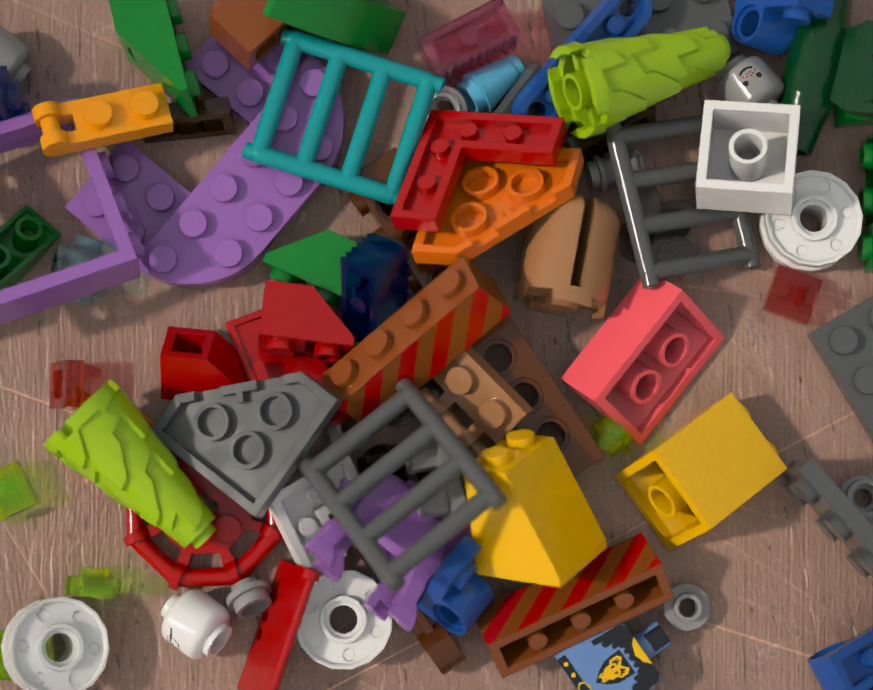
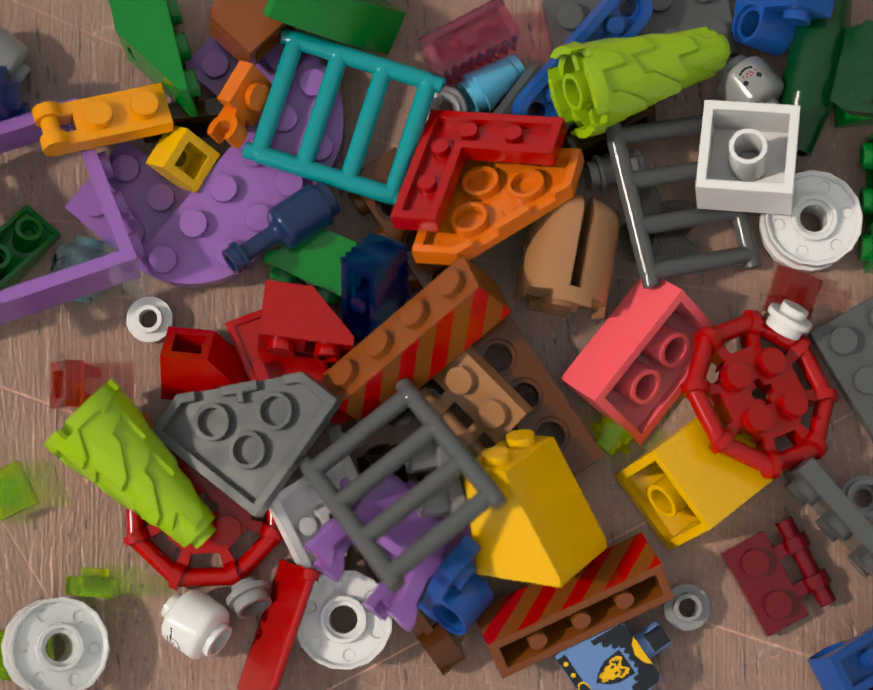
none -> white plate [126,297,173,343]
none -> yellow plate [145,125,220,193]
none -> orange plate [207,60,272,149]
none -> dark blue piece [222,182,340,275]
none -> red plate [680,310,839,479]
none -> dark red plate [720,516,837,637]
none -> white plate [766,299,812,341]

